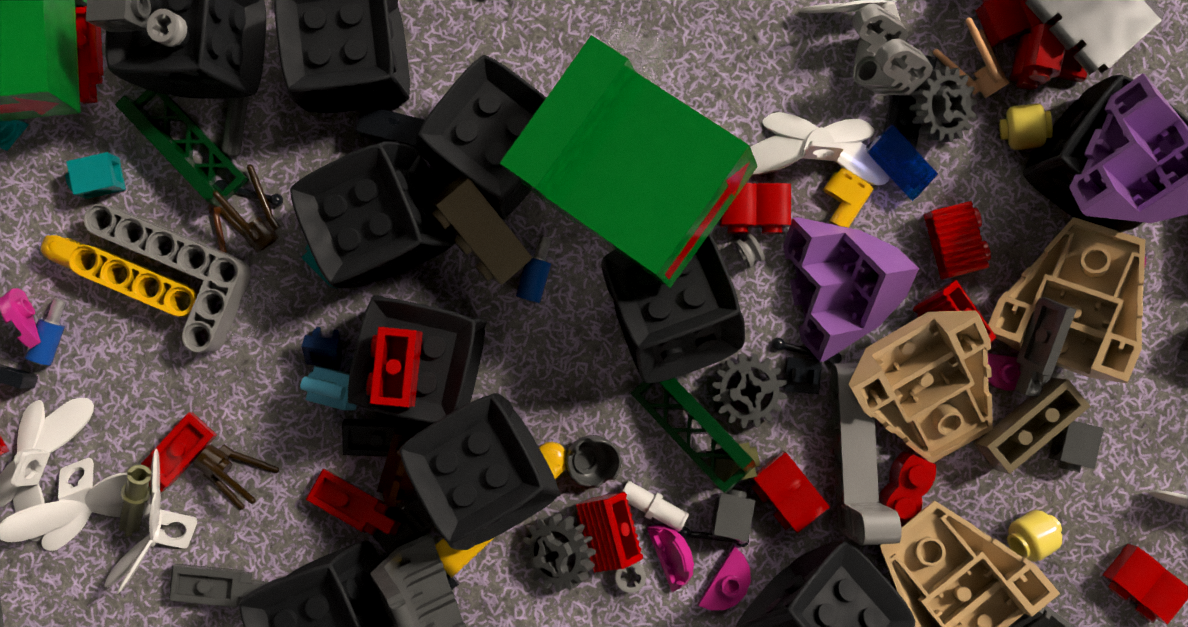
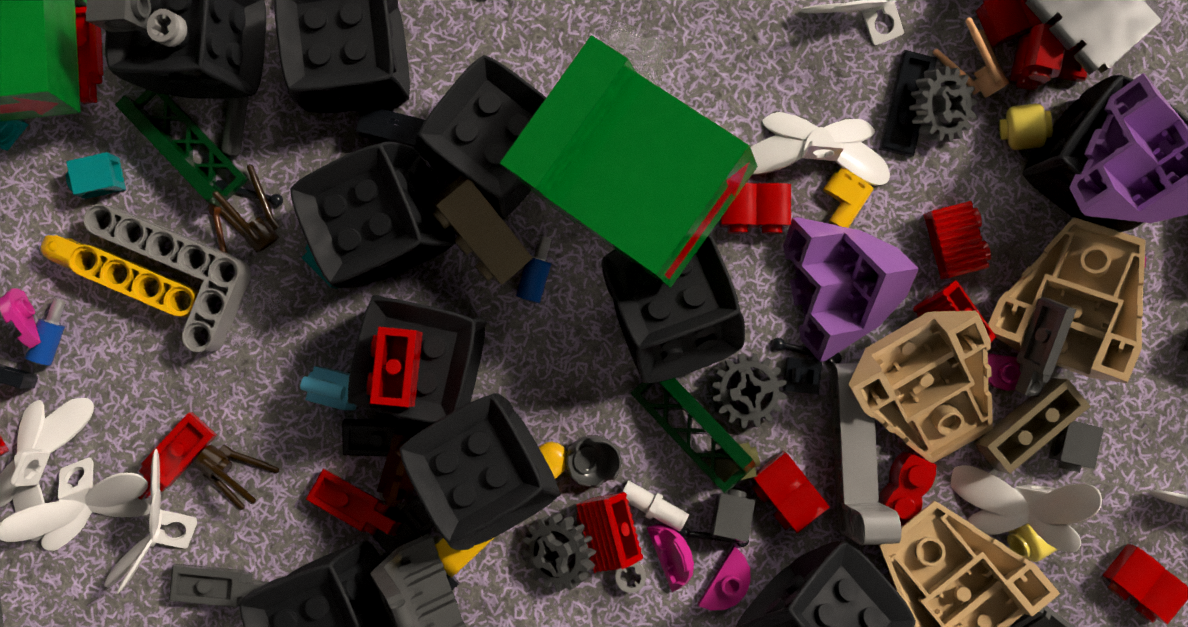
olive axle [118,465,152,537] -> none
dark blue tile [301,327,343,369] -> none
light grey bush [735,233,765,268] -> none
light grey piece [852,4,933,95] -> none
clear blue slope [866,124,938,201] -> none
none -> white piece [951,465,1102,553]

